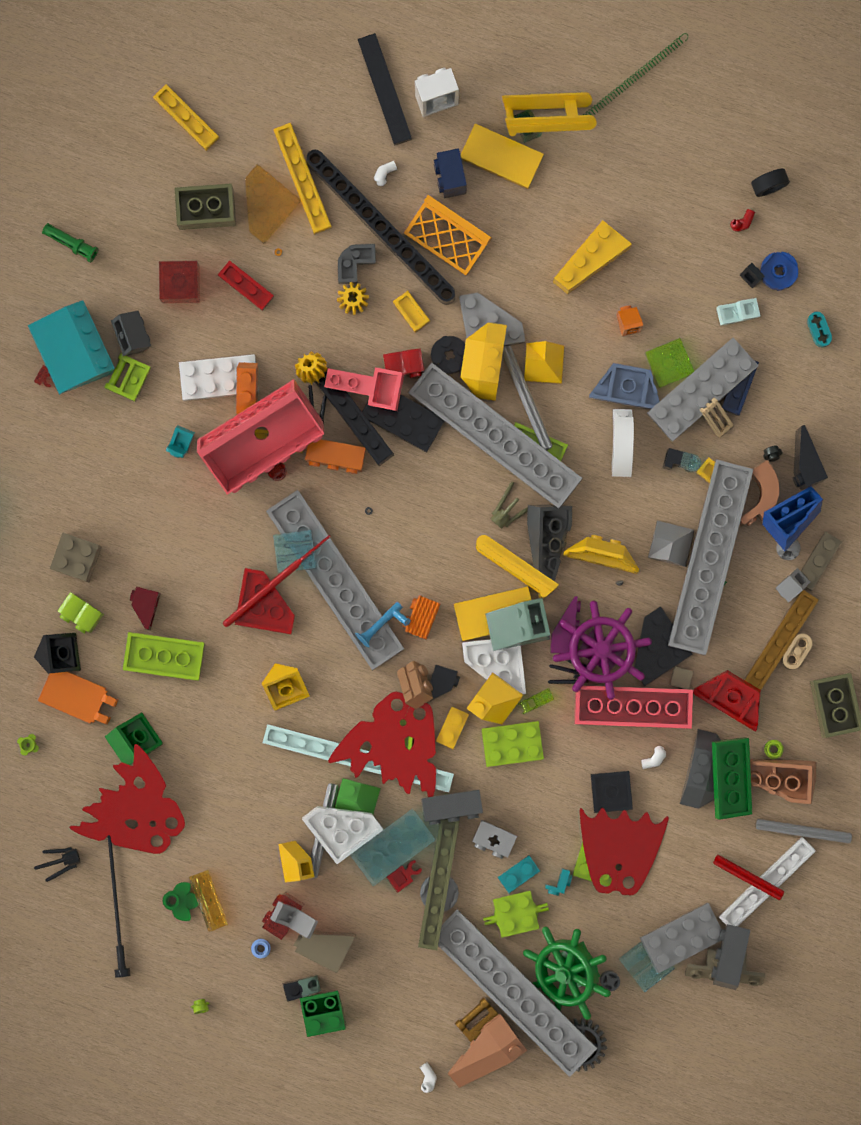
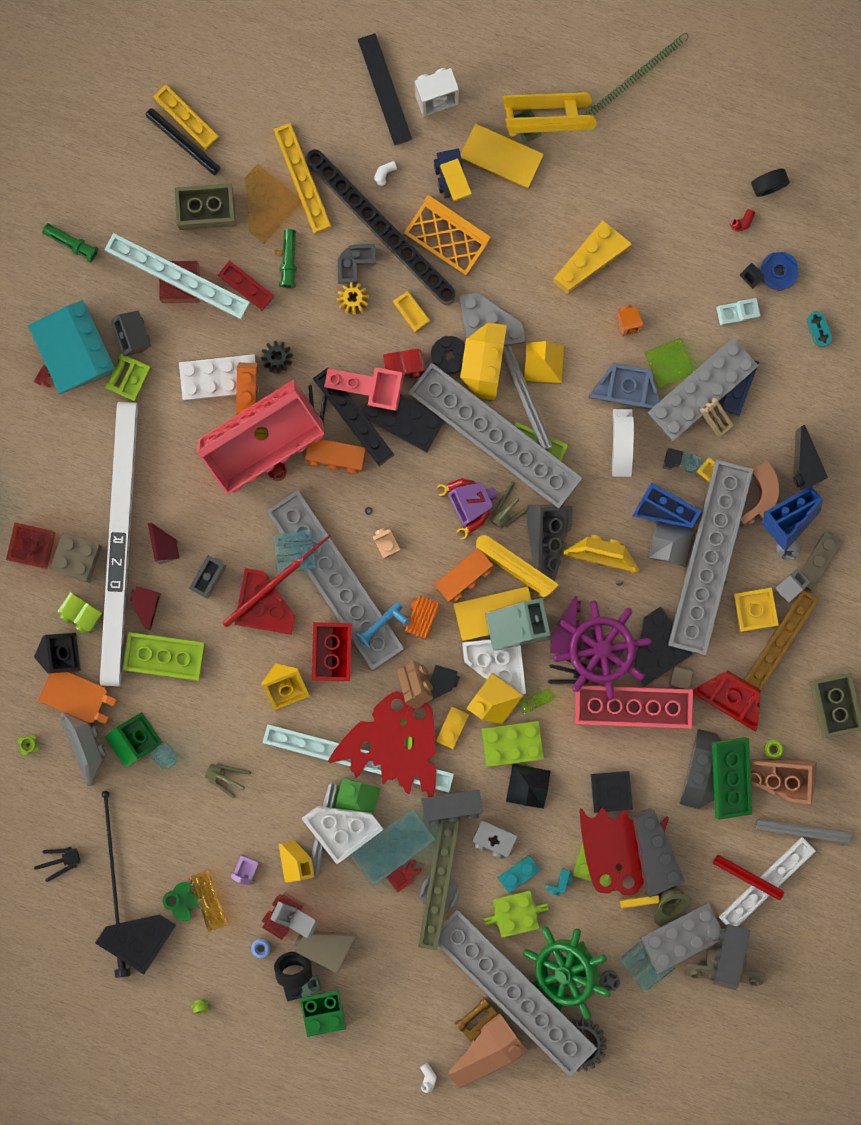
red piece [69,744,185,854] -> none
teal bracket [166,425,195,458] -> none
yellow gear [295,351,328,385] -> none
white arm [641,746,666,769] -> none
pearl dark grey plate [763,445,783,462] -> none
tan plate [782,634,812,669] -> none
none -> clear red brick [6,522,56,570]
none -> light grey wedge [60,713,106,786]
none -> black plate [95,914,176,975]
none -> white beam [100,402,138,687]
none -> light aqua plate [105,233,250,320]
none -> black axle [145,108,220,175]
none -> dark red slope [148,523,180,564]
none -> clear light blue brick [150,742,179,769]
none -> dark grey brick [189,555,226,599]
none -> olive plant [205,763,251,798]
none -> lavender tile [231,855,259,885]
none -> pearl dark grey gear [261,341,293,374]
none -> black tyre [274,951,312,989]
none -> green pin [279,229,297,288]
none -> red slope [312,622,352,681]
none -> light nougat bracket [373,527,400,559]
none -> orange brick [434,548,494,602]
none -> medium lavender torso [437,478,497,539]
none -> yellow tile [440,158,472,202]
none -> black slope [506,764,551,809]
none -> yellow tile [619,894,659,909]
none -> blue wedge [632,482,702,528]
none -> dark grey wedge [632,808,685,897]
none -> olive piece [654,886,691,926]
none -> yellow plate [733,587,779,632]

